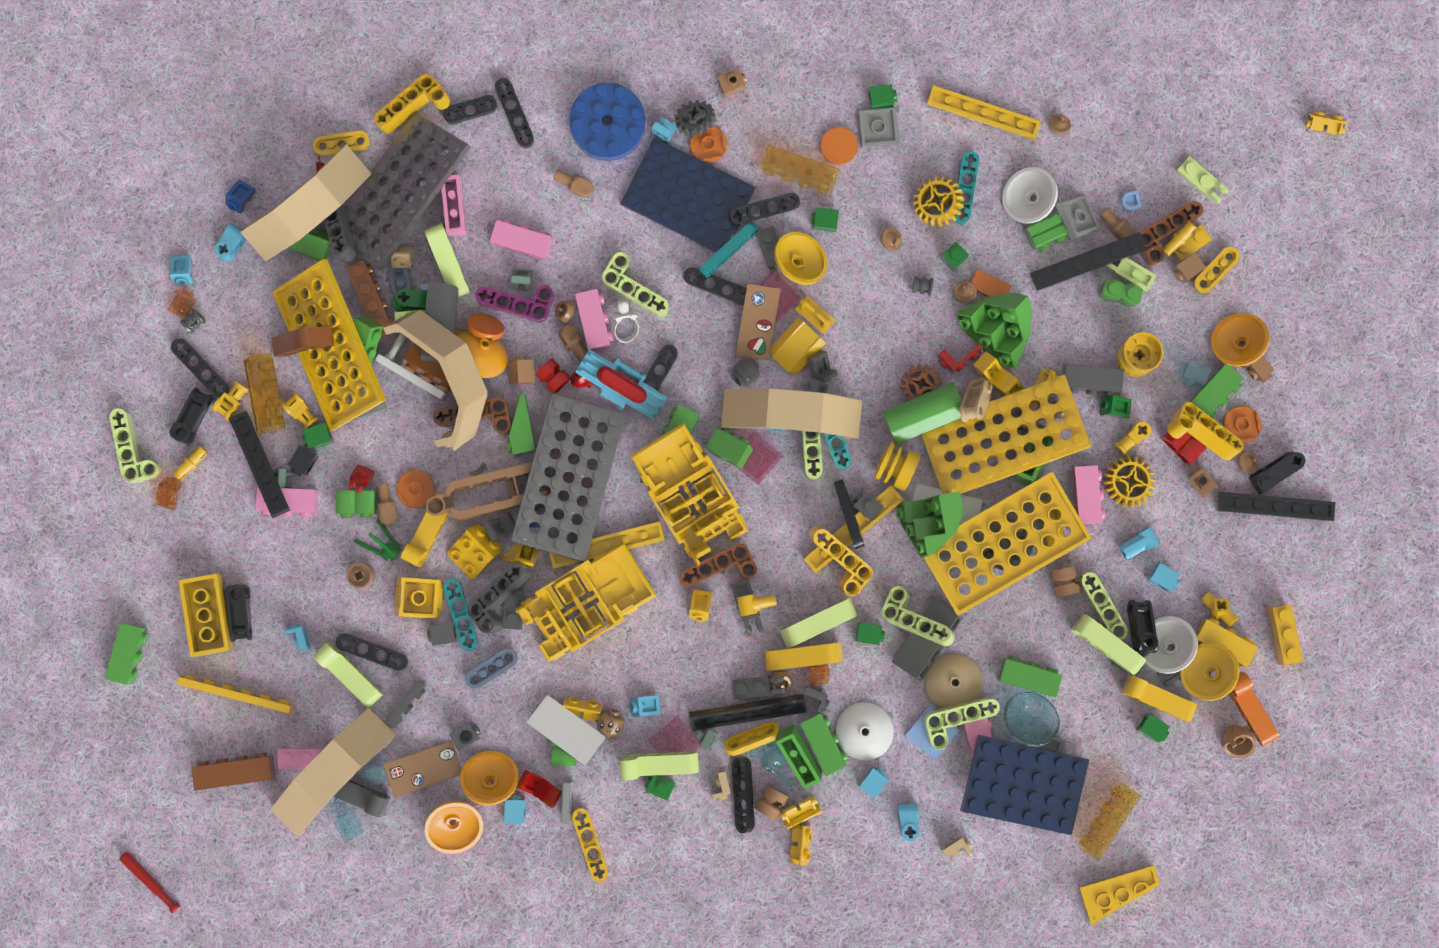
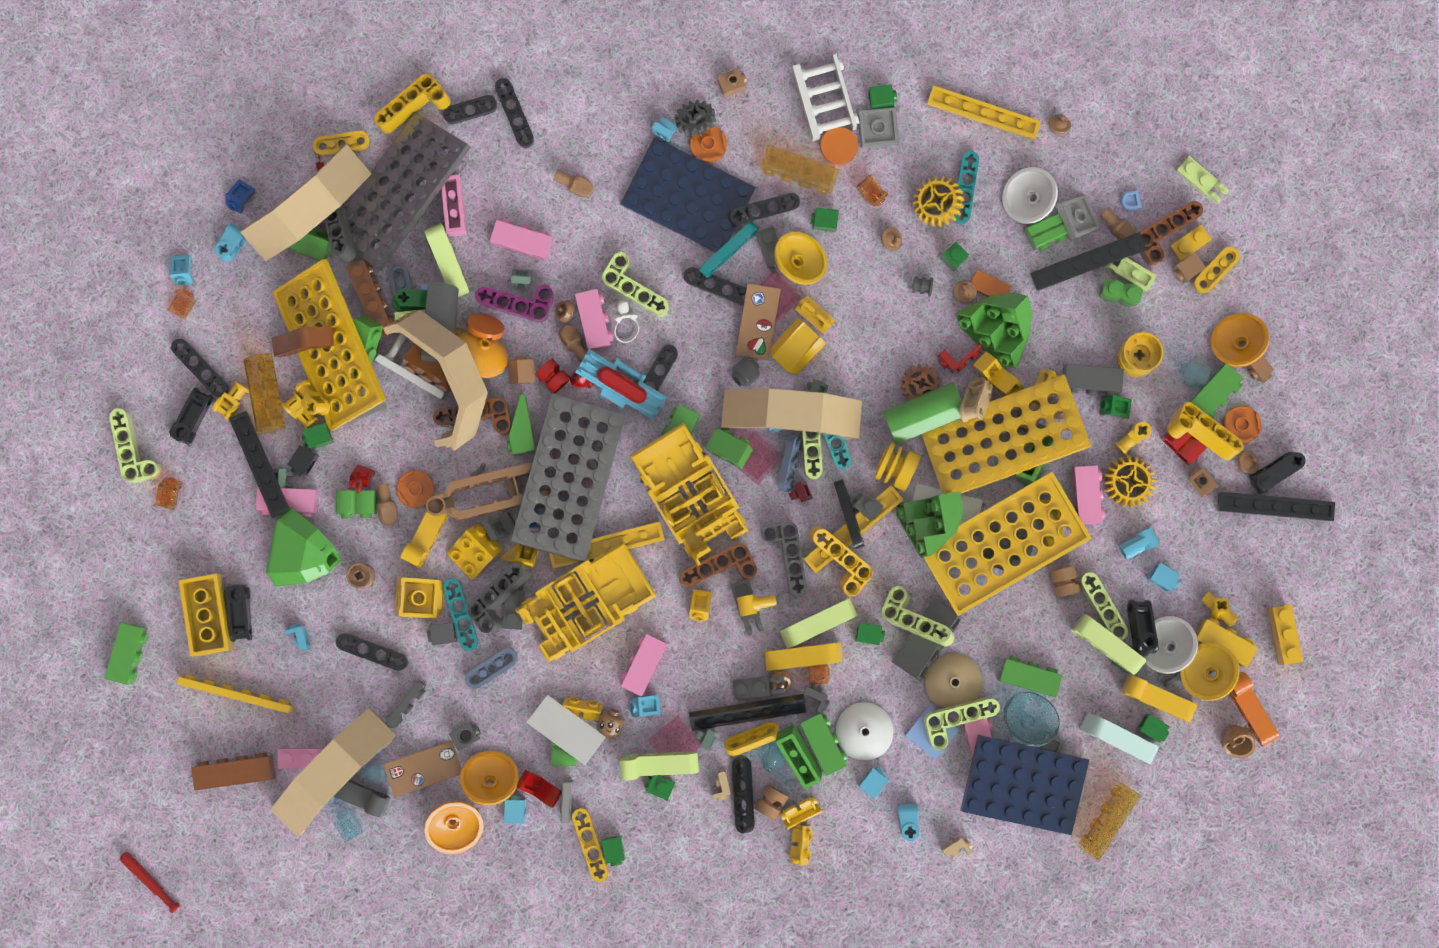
yellow pin [173,445,209,481] -> none
dark grey bush [180,308,206,334] -> none
yellowish green beam [313,642,383,708] -> none
green plant [354,519,401,561] -> none
tan bracket [391,246,414,268] -> none
blue piece [569,83,646,161] -> none
dark grey bracket [808,350,838,382] -> none
yellow wing [1079,865,1160,926] -> none
yellow pin [1162,221,1198,257] -> none
yellow hinge [1306,110,1348,135] -> none
none -> bright green brick [266,507,342,587]
none -> yellow connector [295,380,330,415]
none -> green brick [601,835,626,866]
none -> bright pink brick [620,634,668,696]
none -> dark grey beam [761,522,807,597]
none -> sand blue plate [777,435,803,492]
none -> dark red tile [789,481,813,503]
none -> white fence [792,54,859,142]
none -> clear orange bracket [856,175,889,207]
none -> light aqua beam [1079,712,1159,765]

